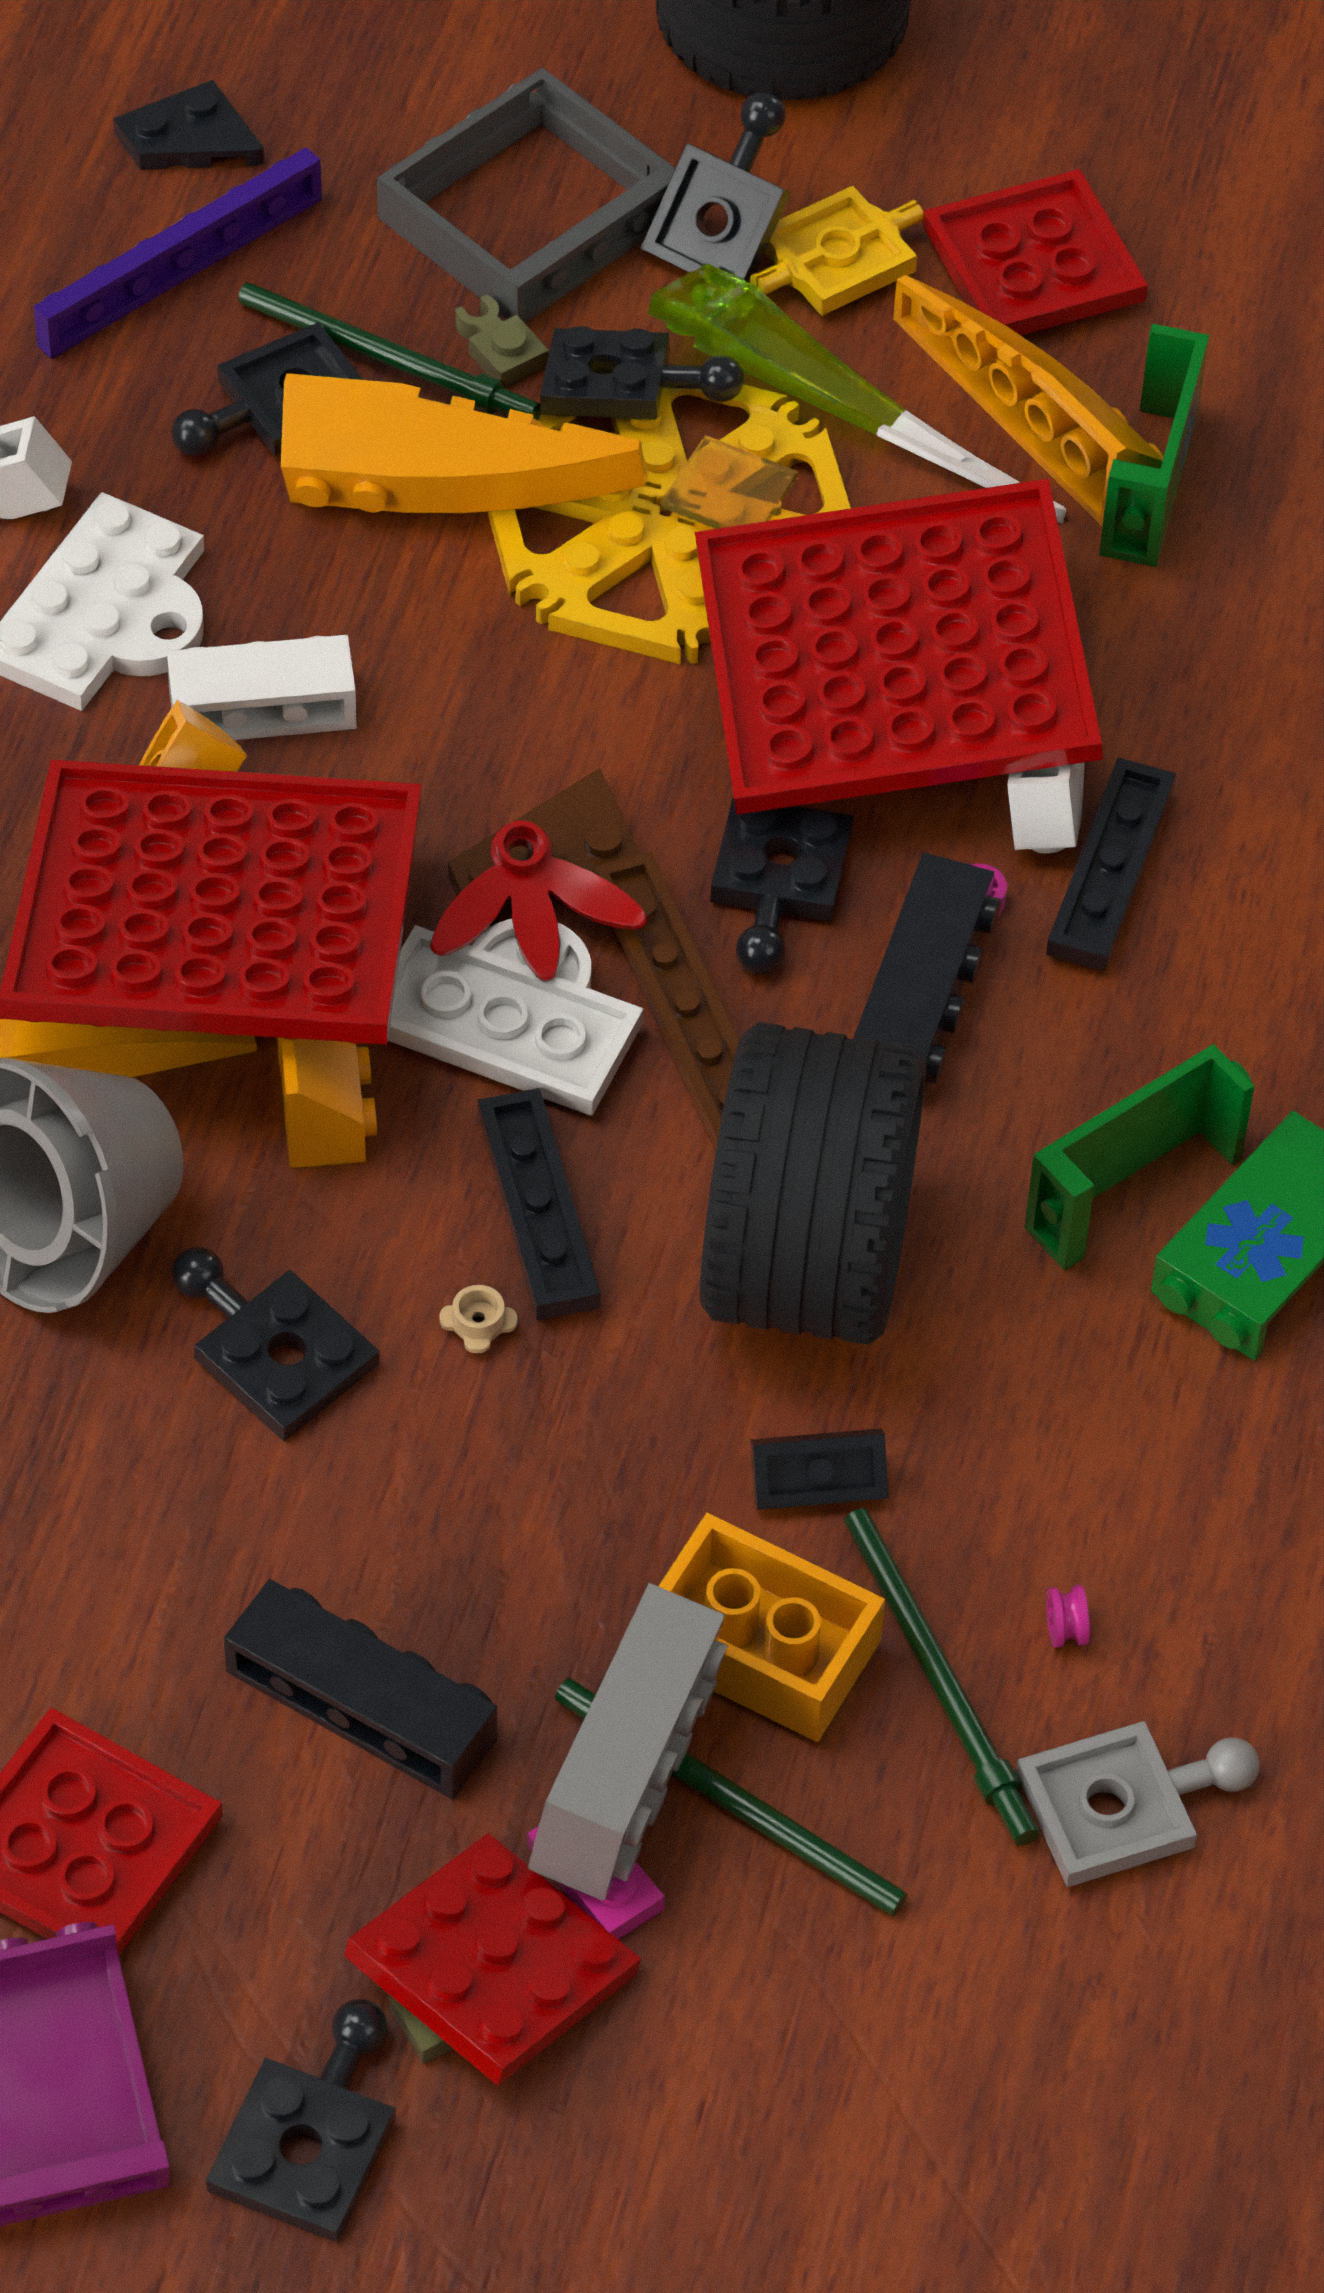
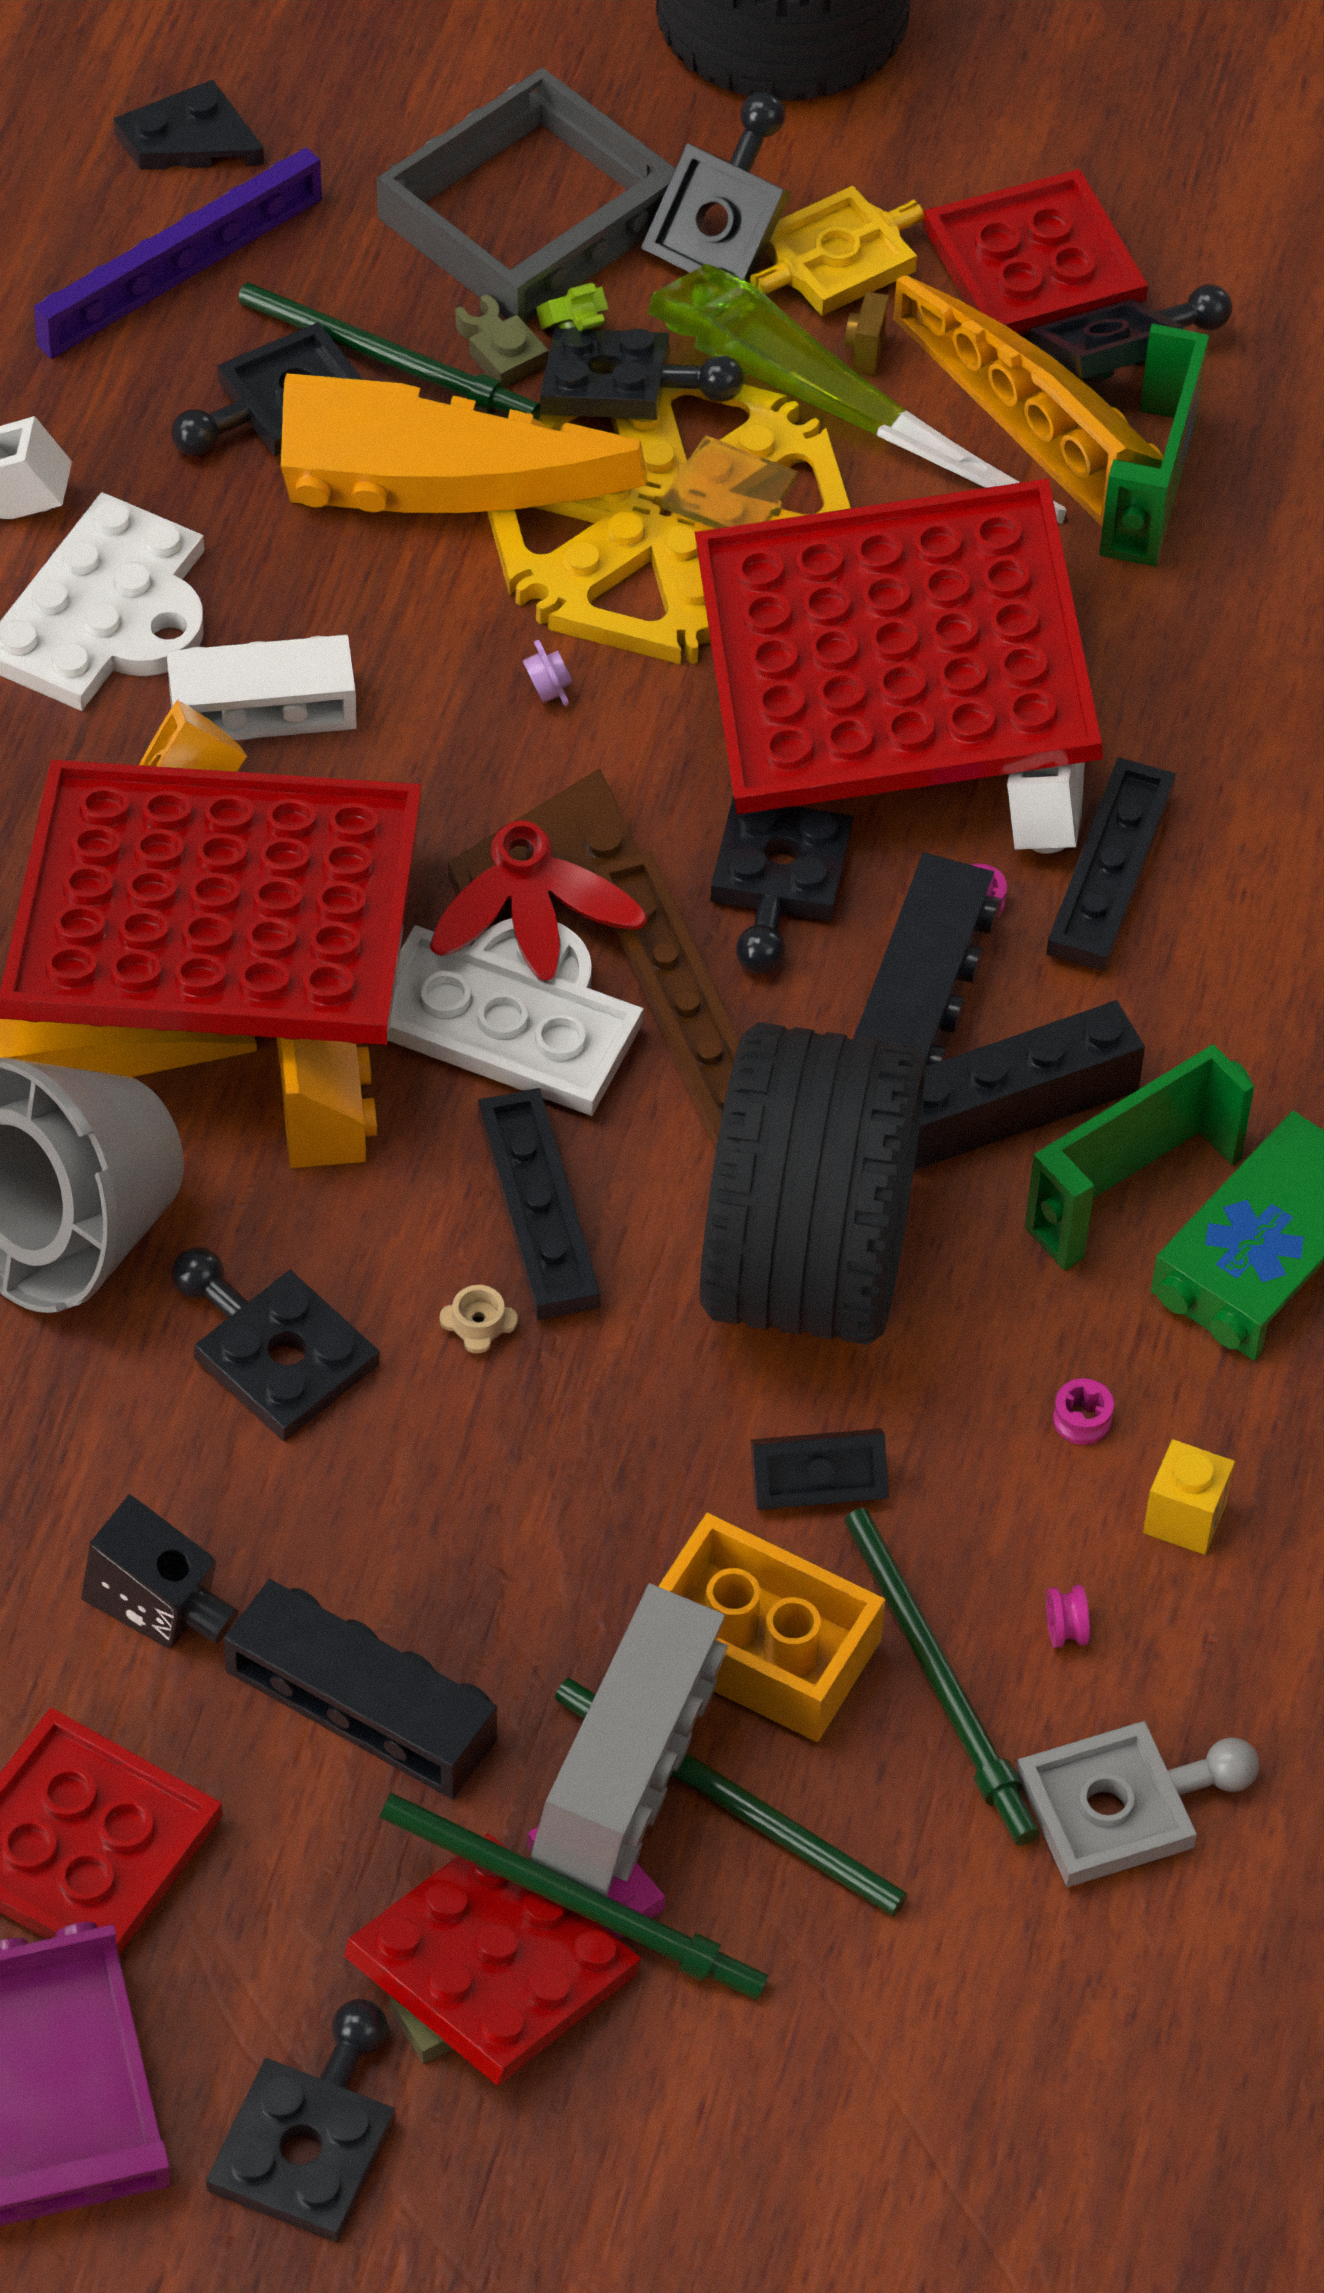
none -> black torso [81,1494,239,1647]
none -> dark green bar [379,1792,768,2000]
none -> lavender plate [522,639,573,706]
none -> lime plate [536,283,608,331]
none -> pearl gold plate [844,292,889,376]
none -> black brick [914,1000,1145,1171]
none -> black plate [1029,284,1233,381]
none -> dark pink bush [1053,1378,1114,1445]
none -> yellow brick [1143,1439,1235,1555]

